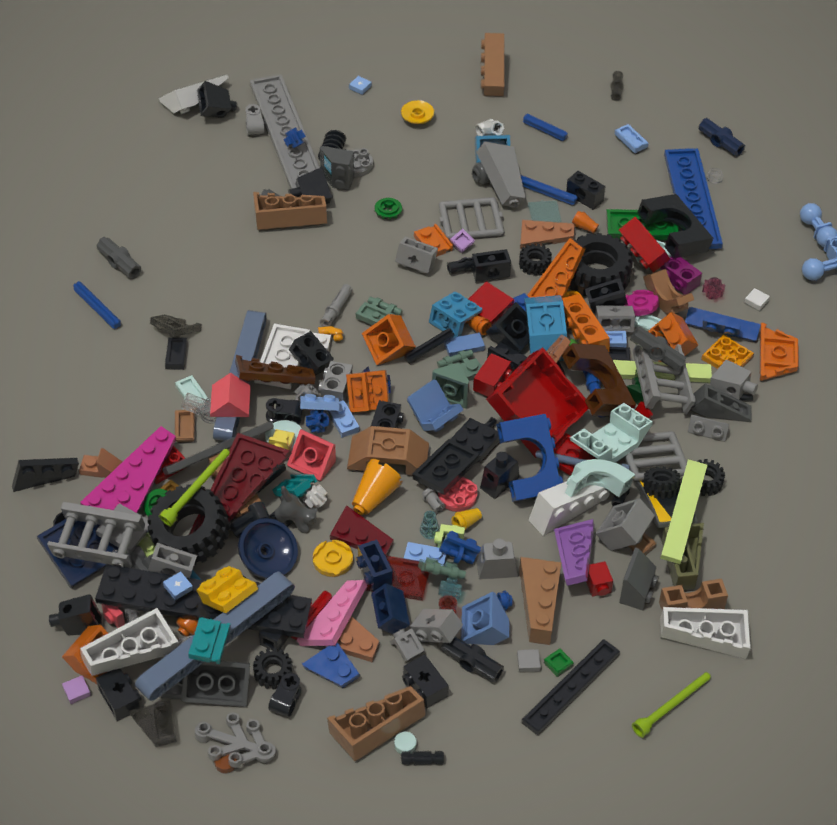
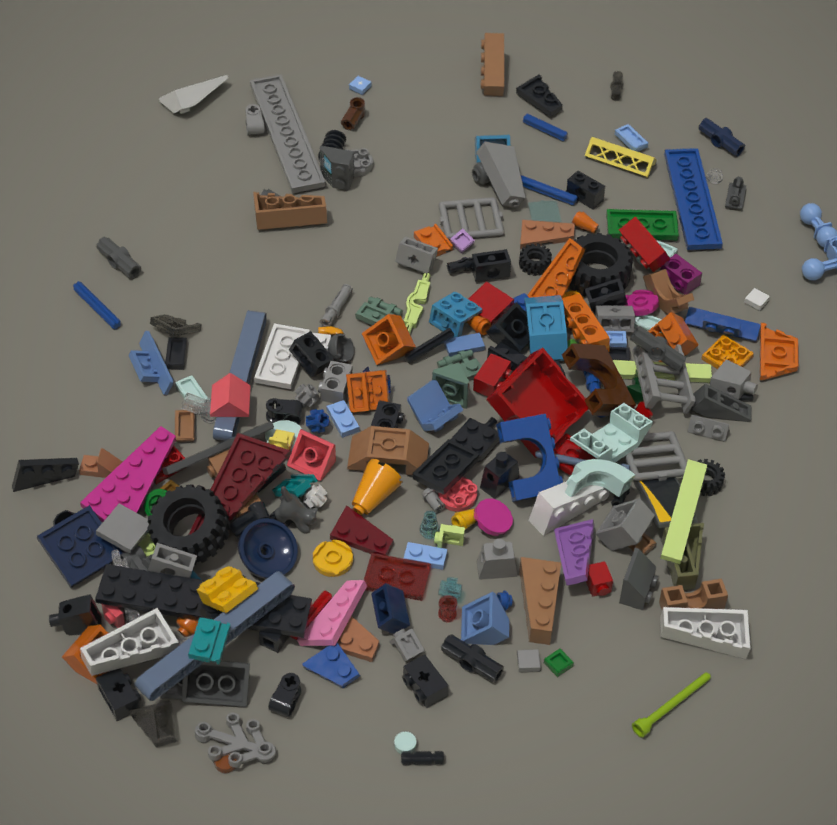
light grey fence [48,502,145,568] -> none
lavender tile [62,675,91,704] -> none
lime piece [159,449,230,527] -> none
light blue tile [163,572,193,600] -> none
black torso [197,81,237,118] -> none
reddish brown wing [235,355,316,385] -> none
black tyre [253,648,292,690] -> none
blue gear [283,128,306,148] -> none
black torso [288,167,332,204] -> none
light blue plate [300,394,339,411] -> none
medium nougat wedge [327,686,425,761] -> none
dark blue brick [356,540,393,592] -> none
green gear [374,198,402,220] -> none
yellow dish [401,100,434,124] -> none
light grey brick [410,609,463,643] -> none
sand green plate [418,557,466,579] -> none
blue hips [439,531,481,565] -> none
white piece [475,119,504,136] -> none
black tile [521,639,620,736] -> none
nougat wing [546,334,571,363] -> none
black arch [637,194,713,258] -> none
black tyre [644,466,680,499] -> none
clear pink gear [702,277,726,299] -> none
none -> medium blue bracket [128,331,173,395]
none -> dark grey hair [328,334,354,362]
none -> reddish brown piece [341,97,365,131]
none -> yellowish green piece [404,273,431,334]
none -> dark pink tile [474,498,513,536]
none -> black wing [516,74,563,117]
none -> light yellow fence [585,137,657,177]
none -> dark grey hinge [725,176,747,210]

